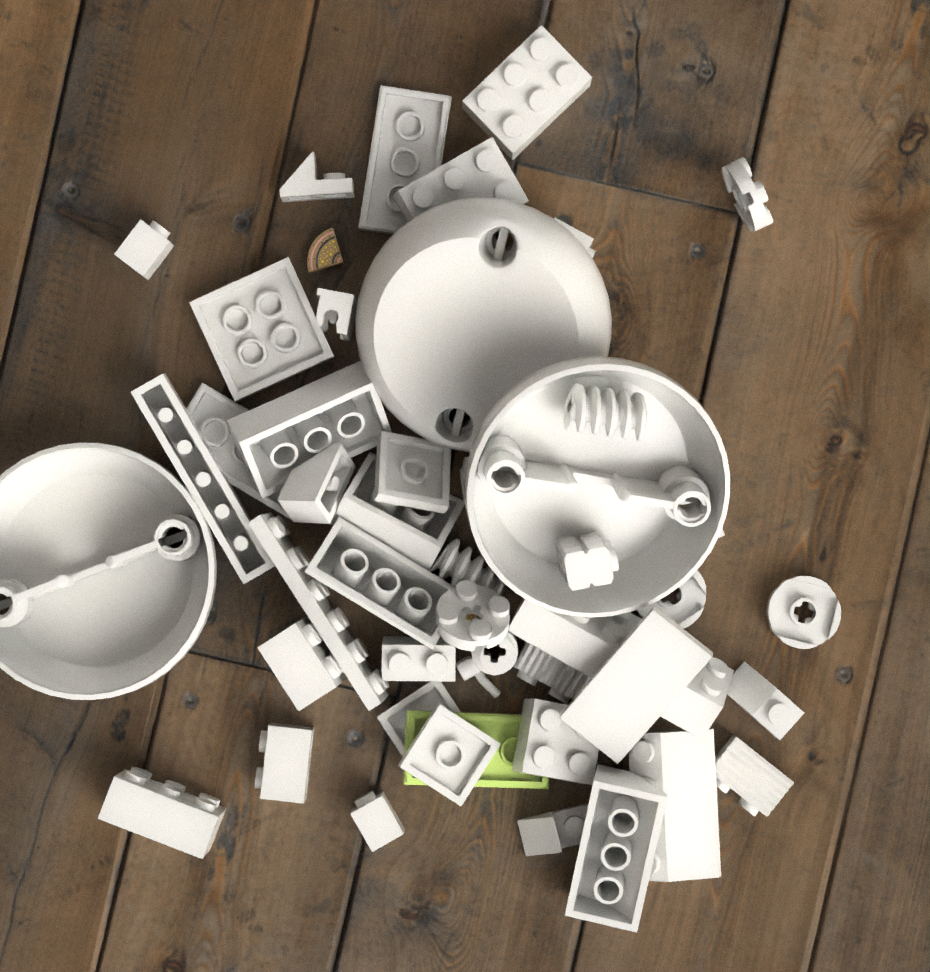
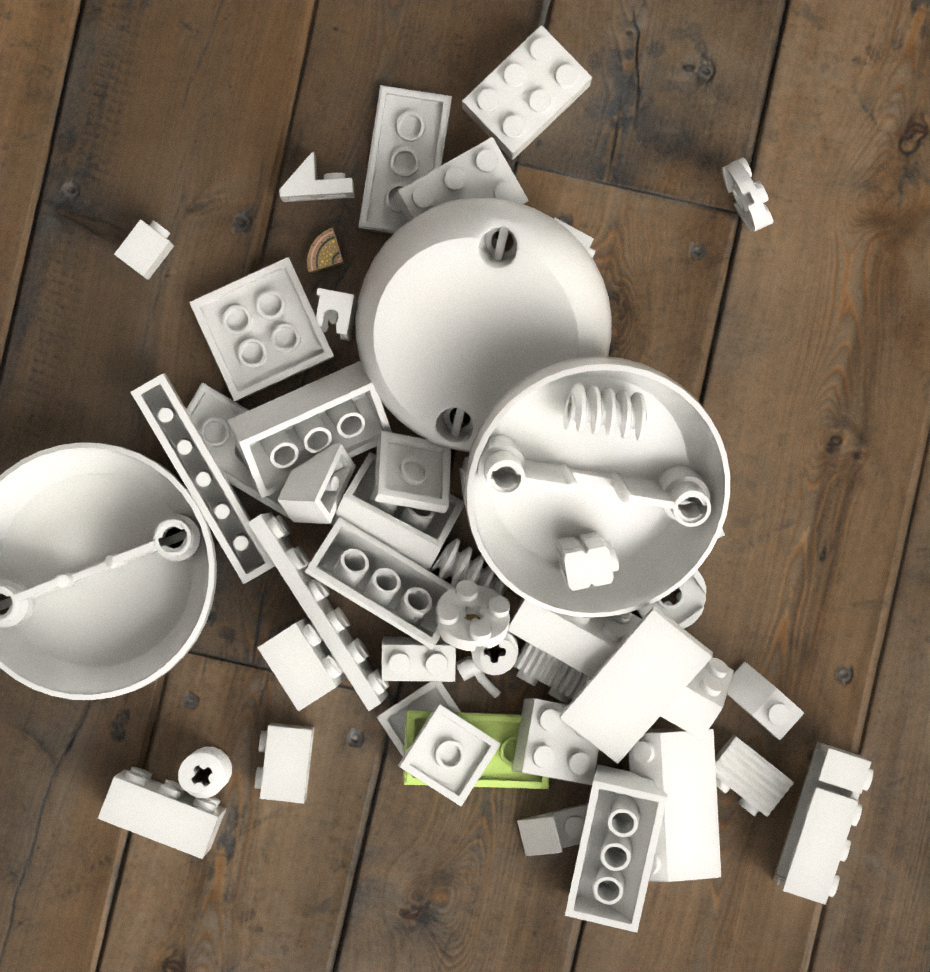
white brick [350,791,405,852] -> none
white plate [766,576,841,649] -> none
none -> white piece [178,747,232,798]
none -> white piece [773,742,874,905]

